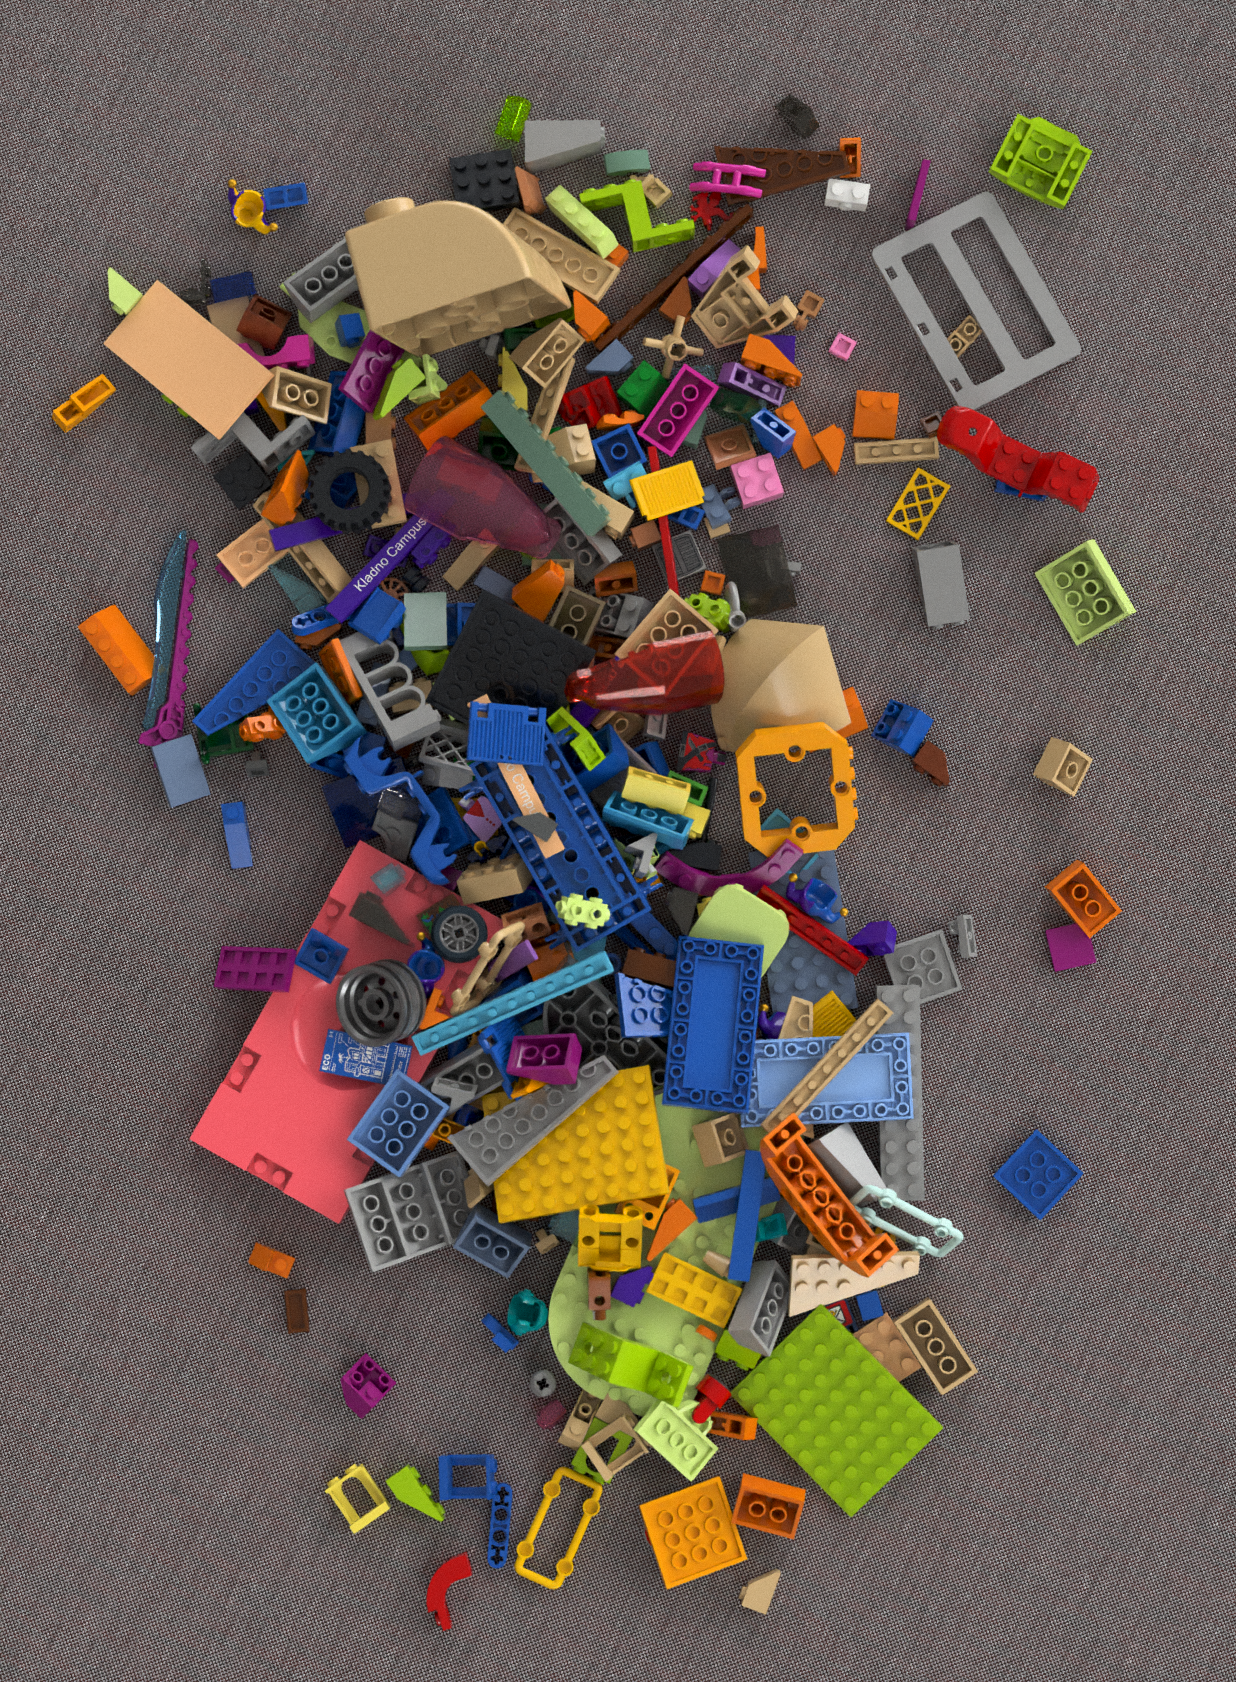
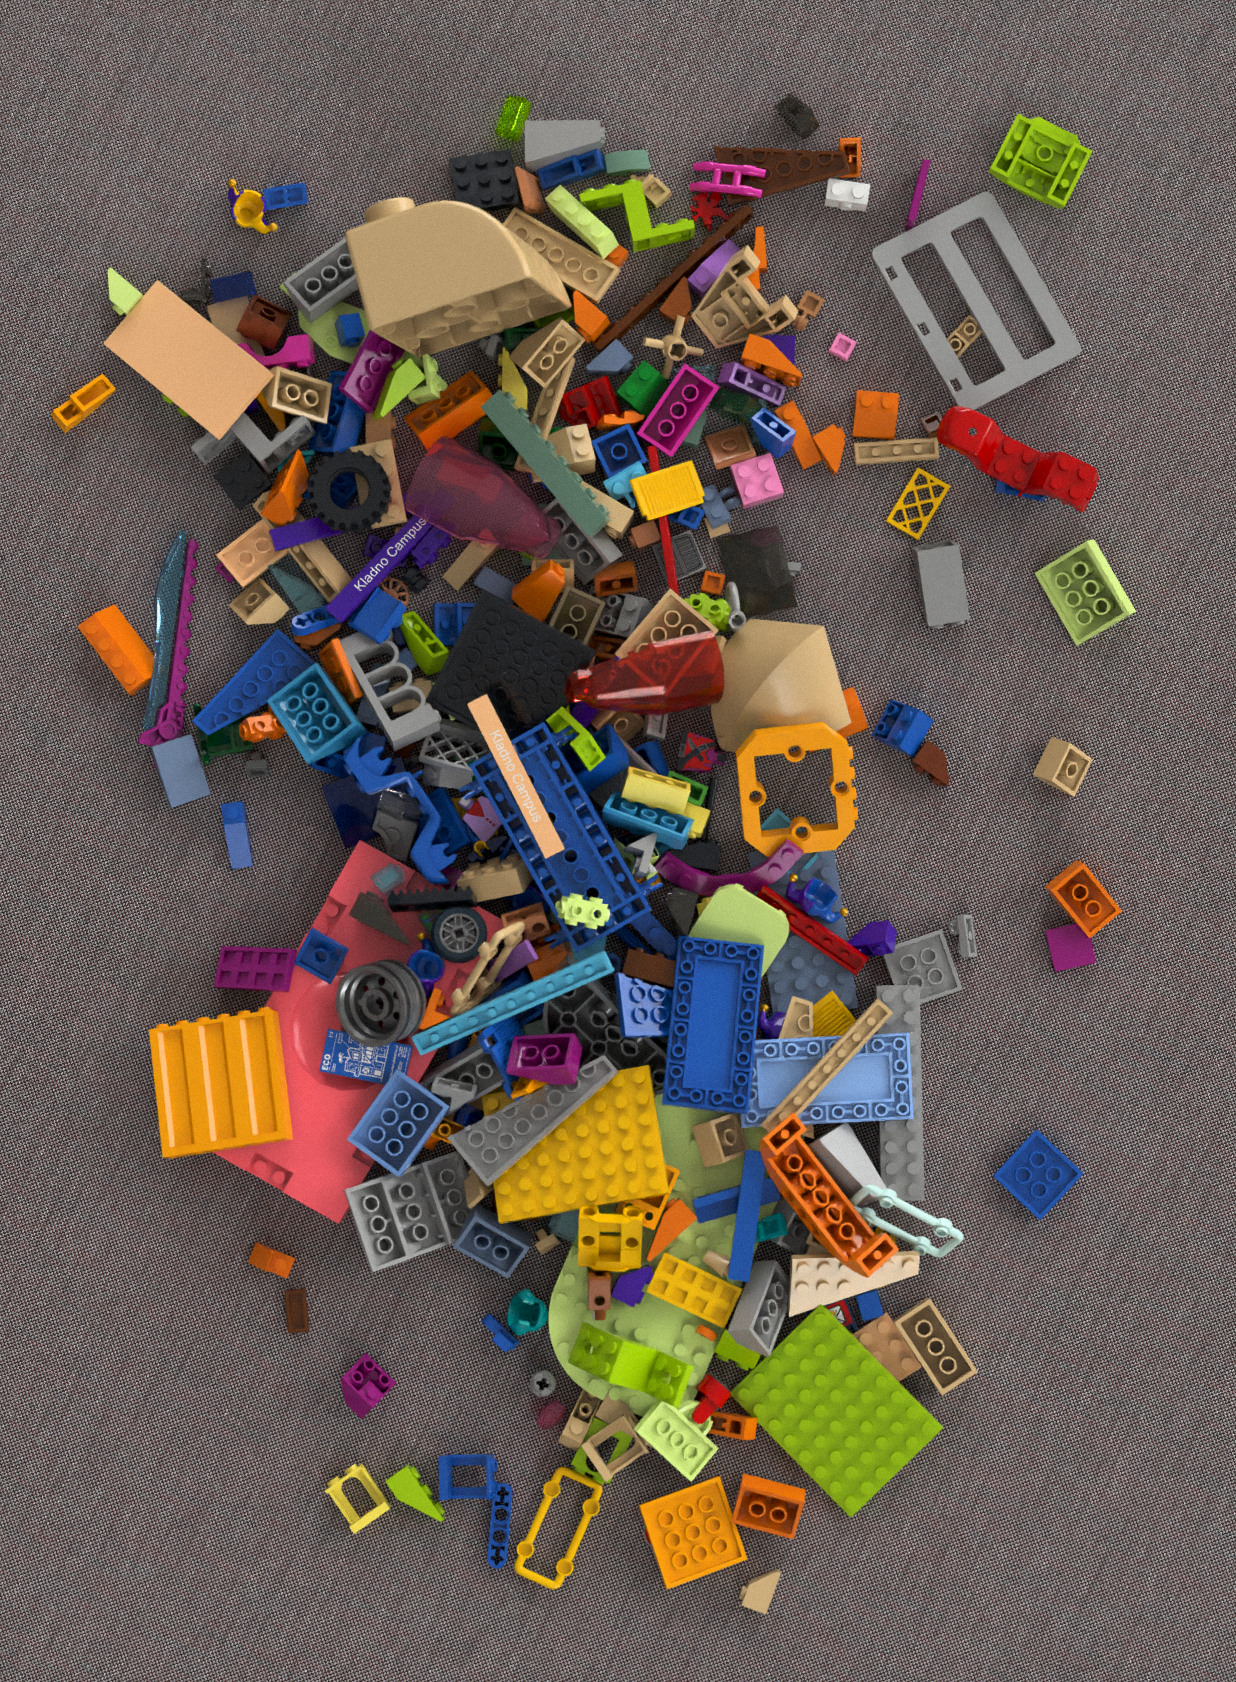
sand green tile [404,592,447,651] -> none
red arch [426,1552,473,1631] -> none
blue window [466,701,546,766] -> none
dark grey tile [513,812,558,842] -> none
none -> light orange panel [149,1007,293,1159]
none -> tan slope [229,577,290,625]
none -> black gear [388,886,477,913]
none -> blue slope [537,149,605,190]

